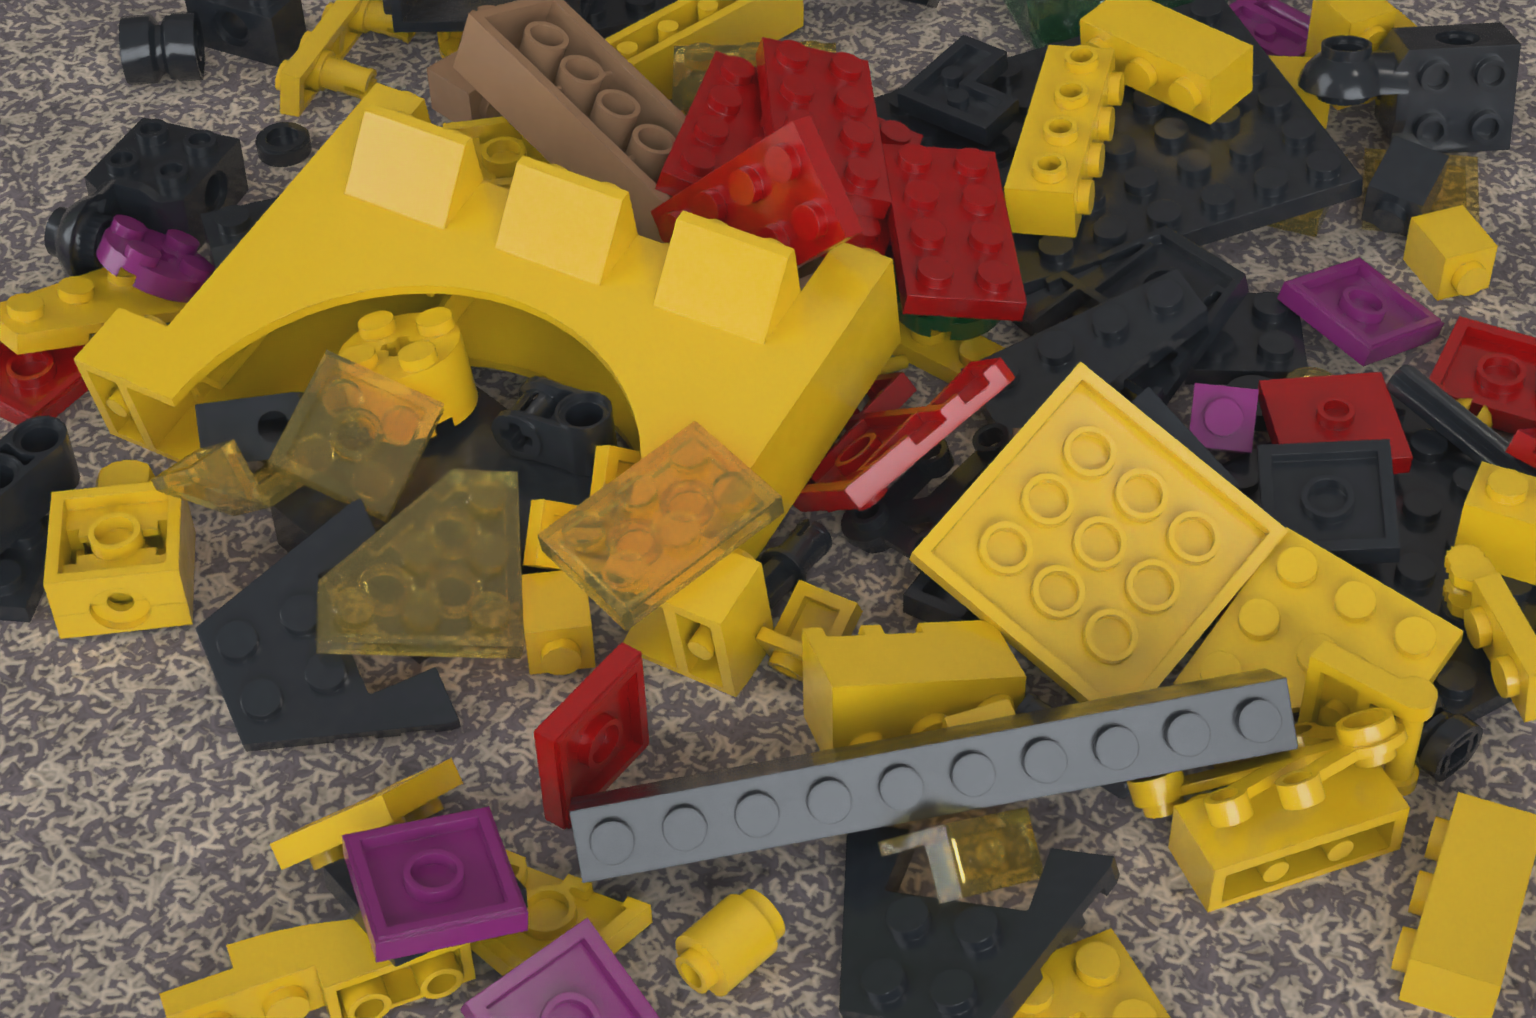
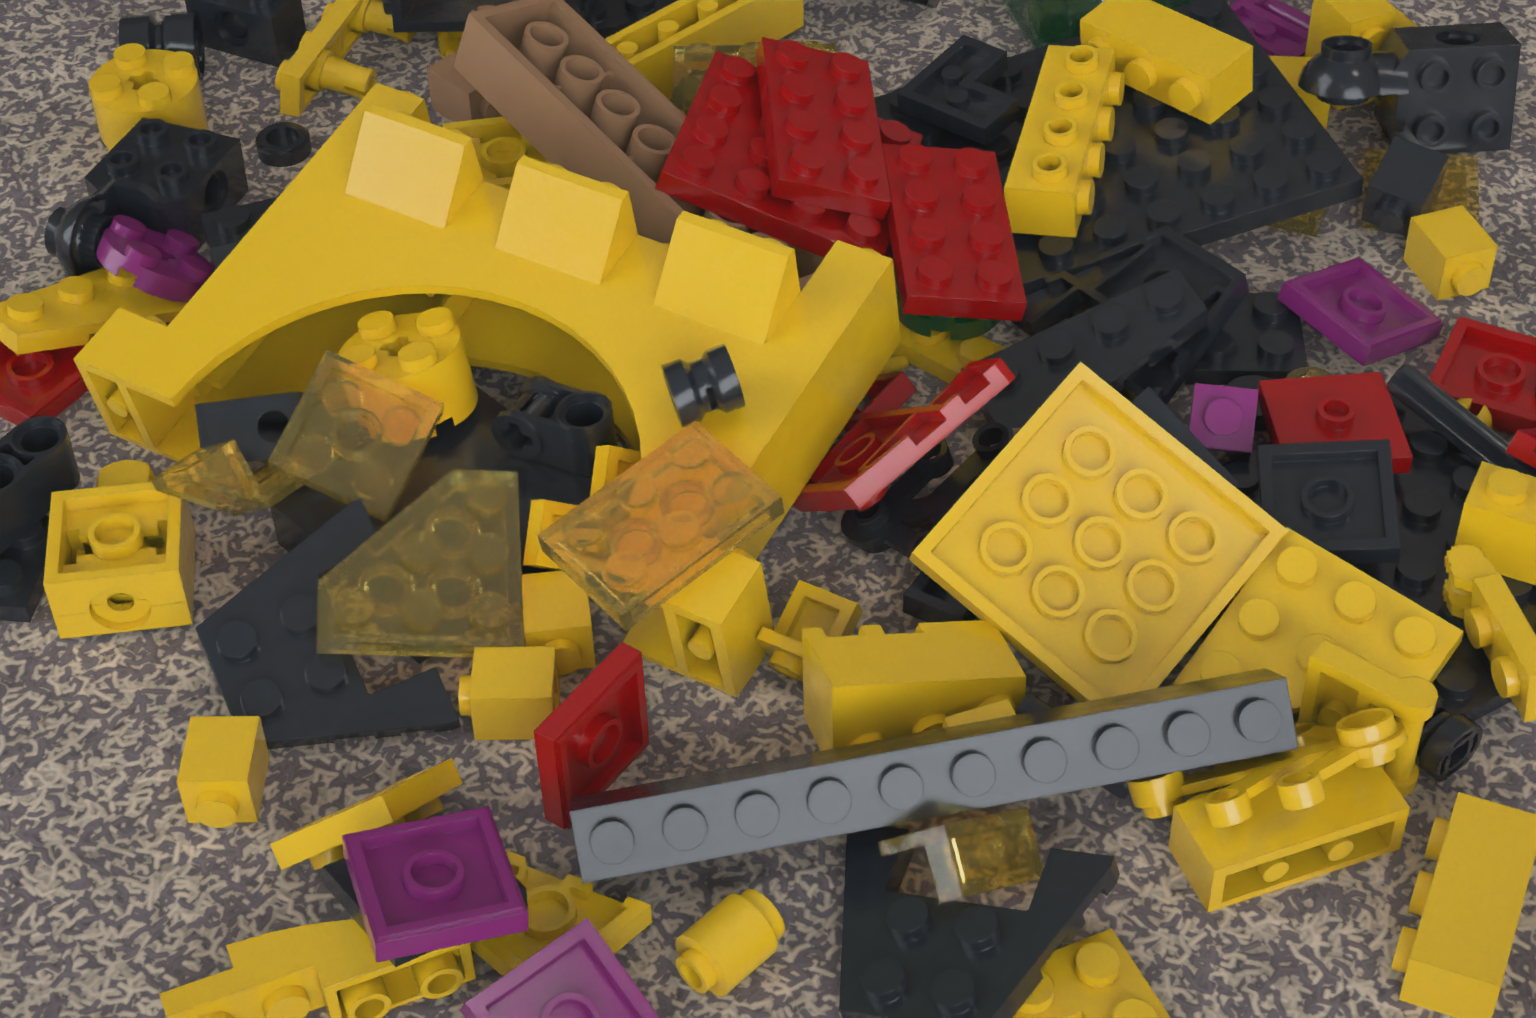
red plate [650,115,864,269] -> none
black axle [759,519,832,610] -> none
none -> yellow brick [88,43,208,151]
none -> yellow brick [176,716,270,828]
none -> yellow brick [458,646,561,740]
none -> black wheel [661,344,745,428]

